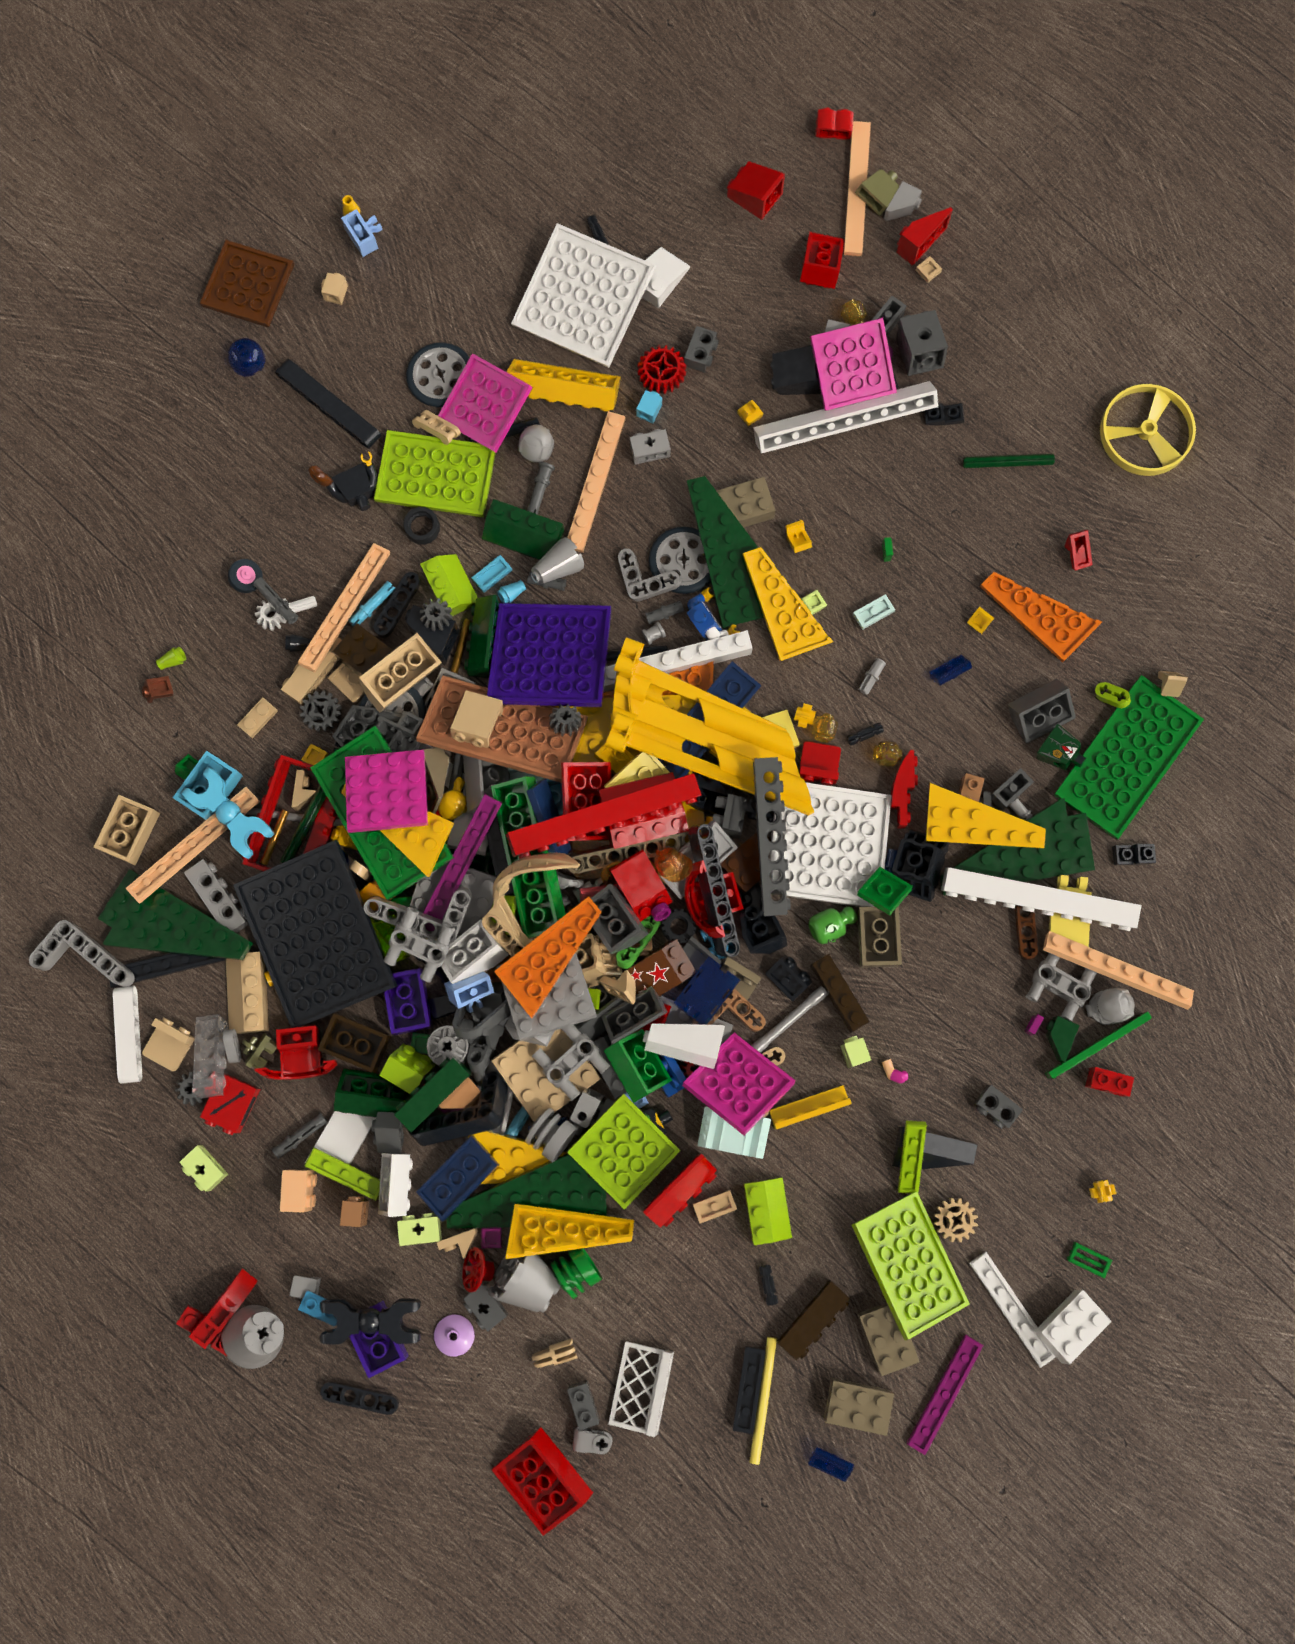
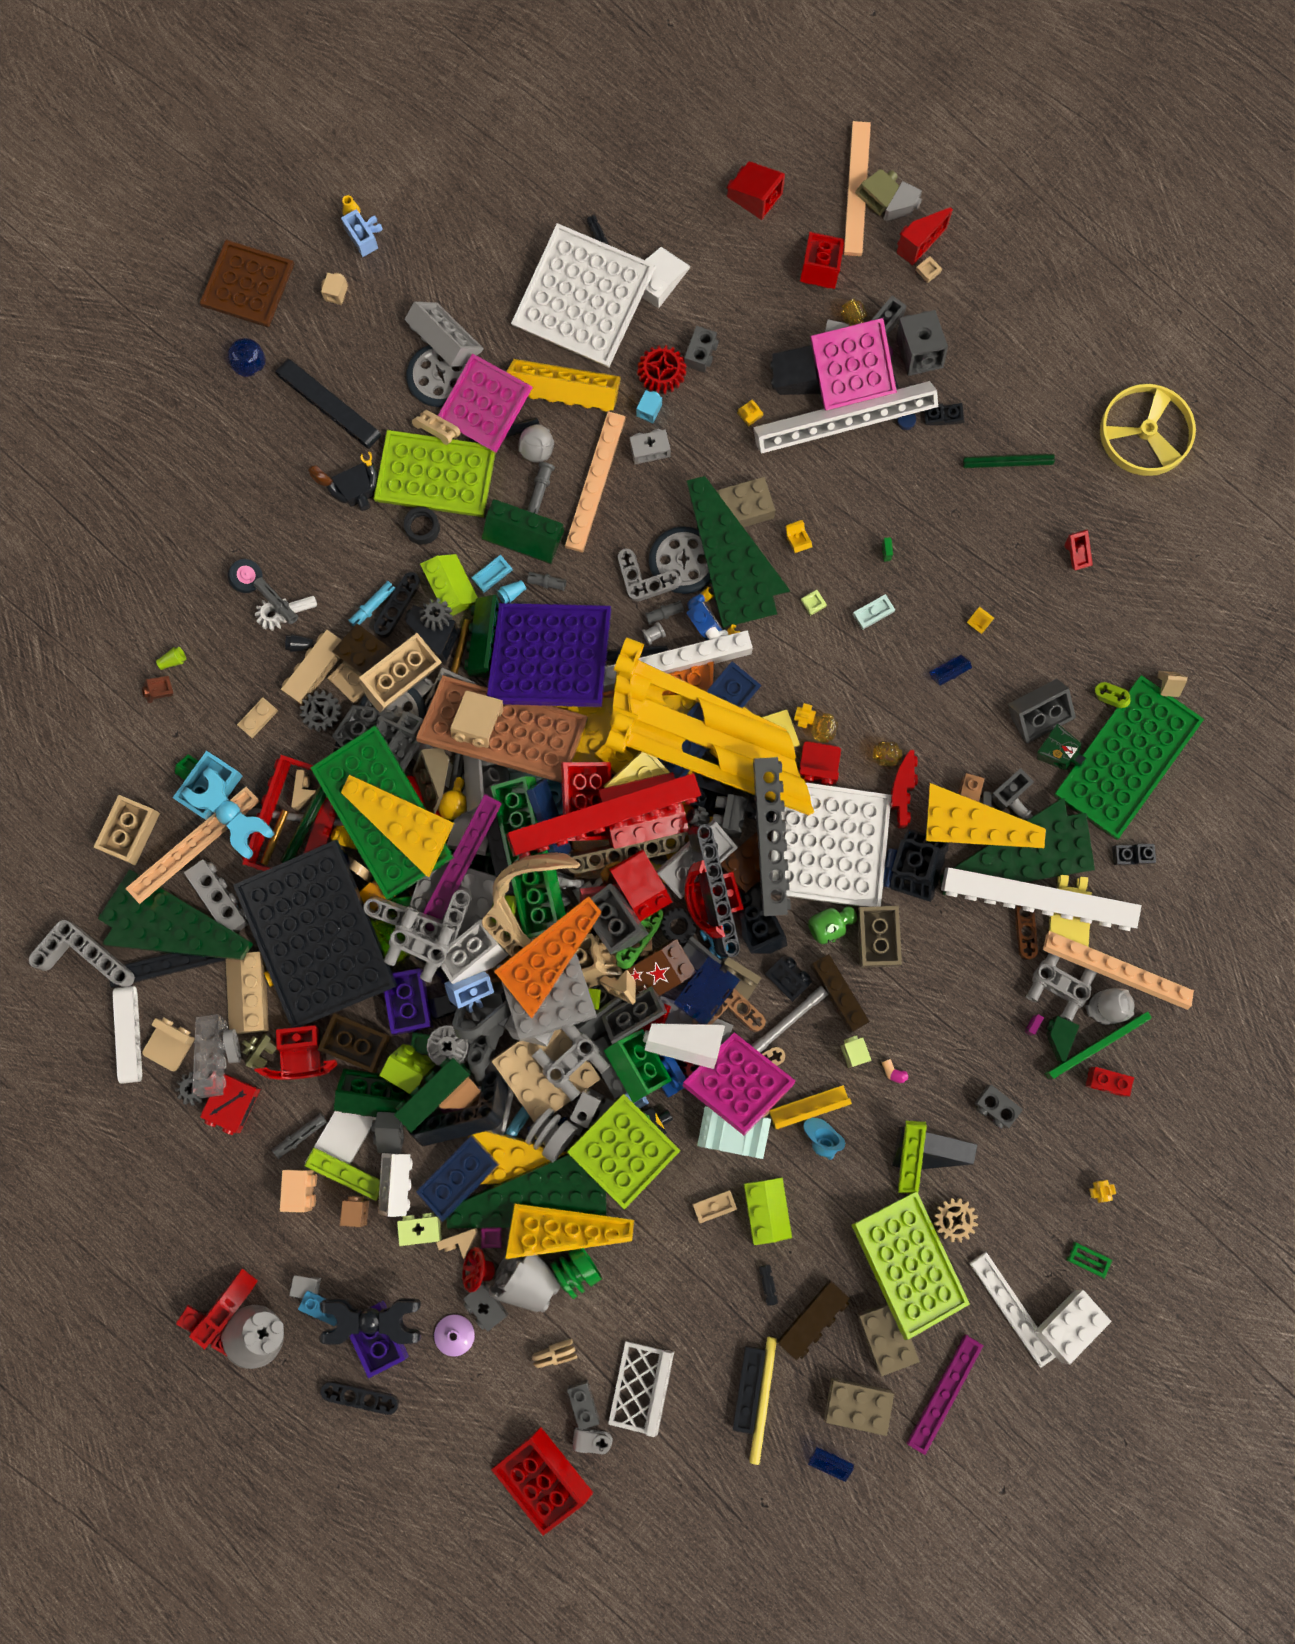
yellowish green brick [180,1145,228,1192] -> none
light nougat tile [298,543,390,673] -> none
yellow plate [301,744,328,765] -> none
dark pink plate [345,750,428,833] -> none
light grey cone [531,537,584,584] -> none
dark grey gear [549,704,582,737] -> none
red slope [643,1153,717,1228] -> none
magenta tile [651,903,671,921] -> none
clear orange piece [654,847,693,882] -> none
yellow wing [742,547,833,661] -> none
red brick [816,108,854,140] -> none
black axle [847,723,884,745] -> none
green plate [857,867,912,915] -> none
light grey axle [859,658,886,695] -> none
orange wing [980,572,1102,663] -> none
none -> light grey slope [404,301,484,367]
none -> dark grey gear [686,806,710,827]
none -> dark azure piece [803,1118,846,1160]
none -> dark blue tile [897,413,916,430]

